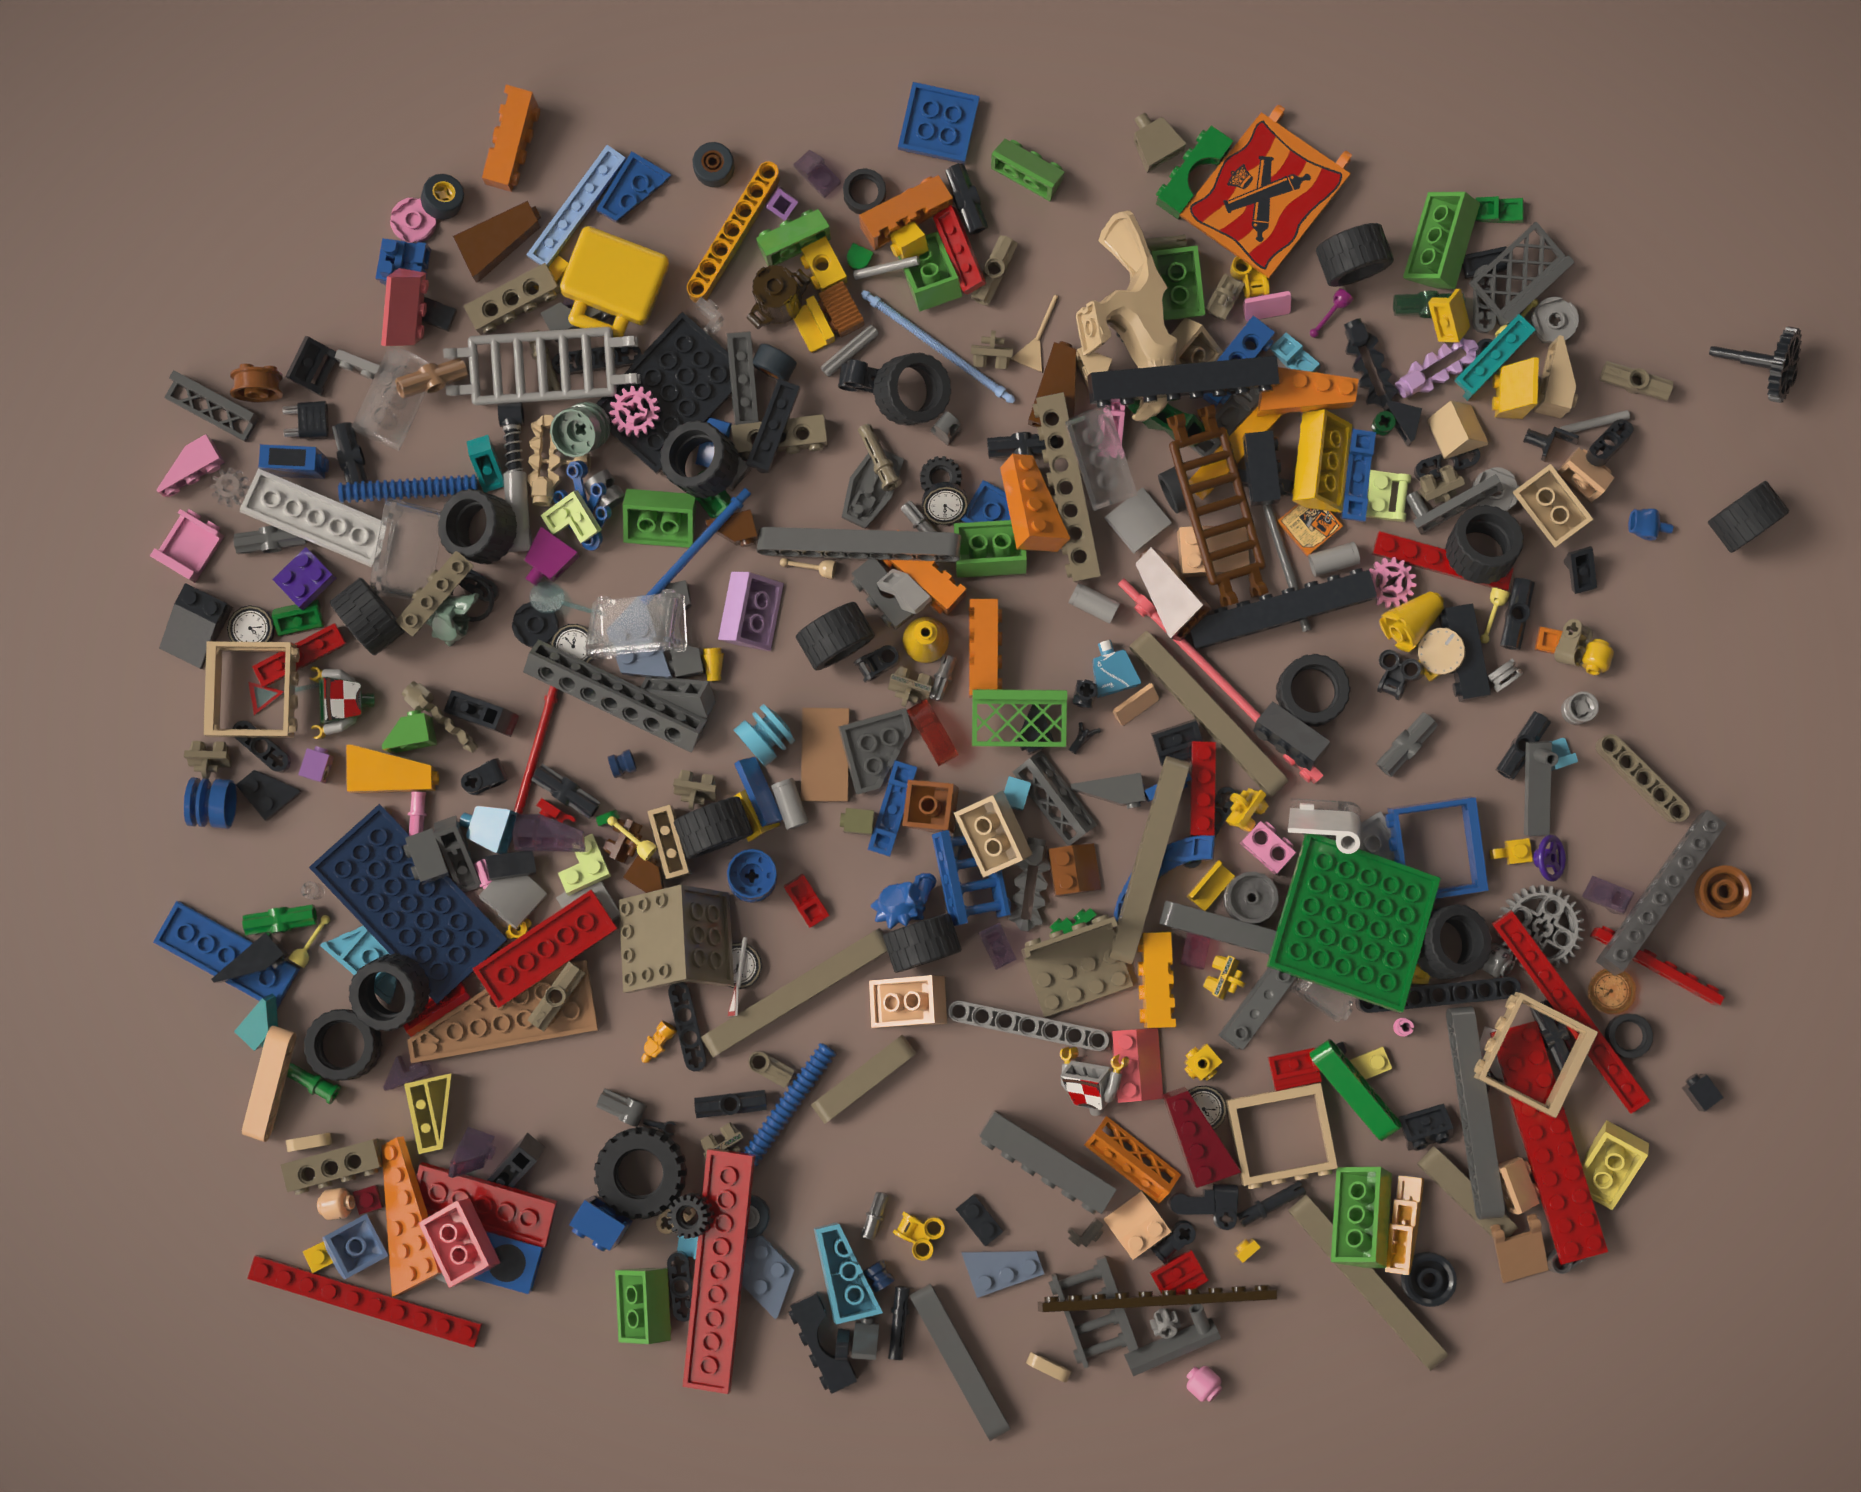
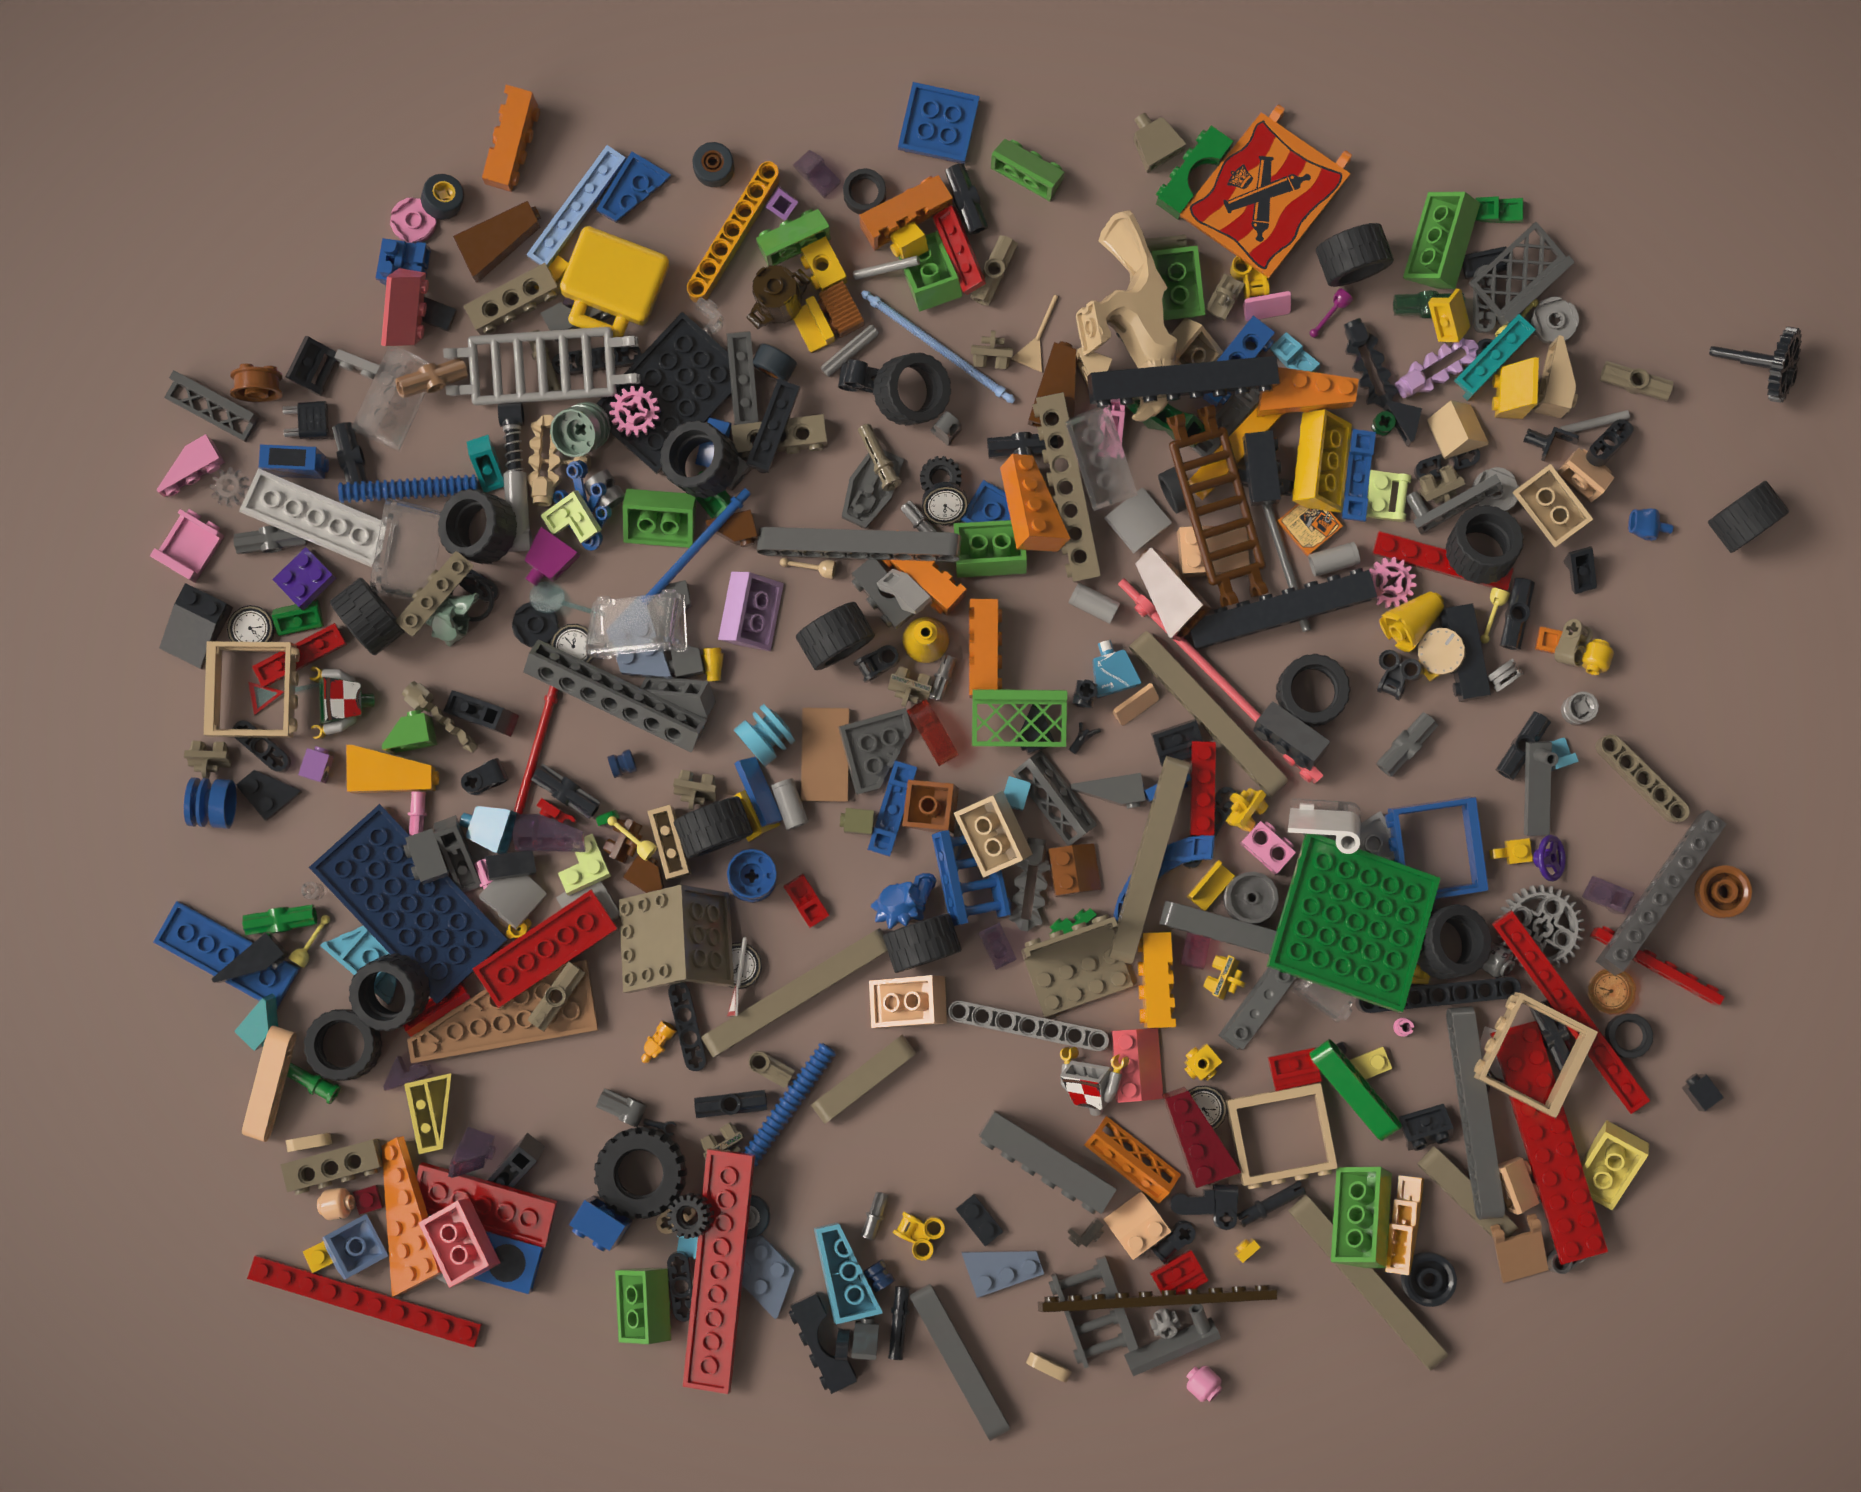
green tile [847,243,874,270] -> none

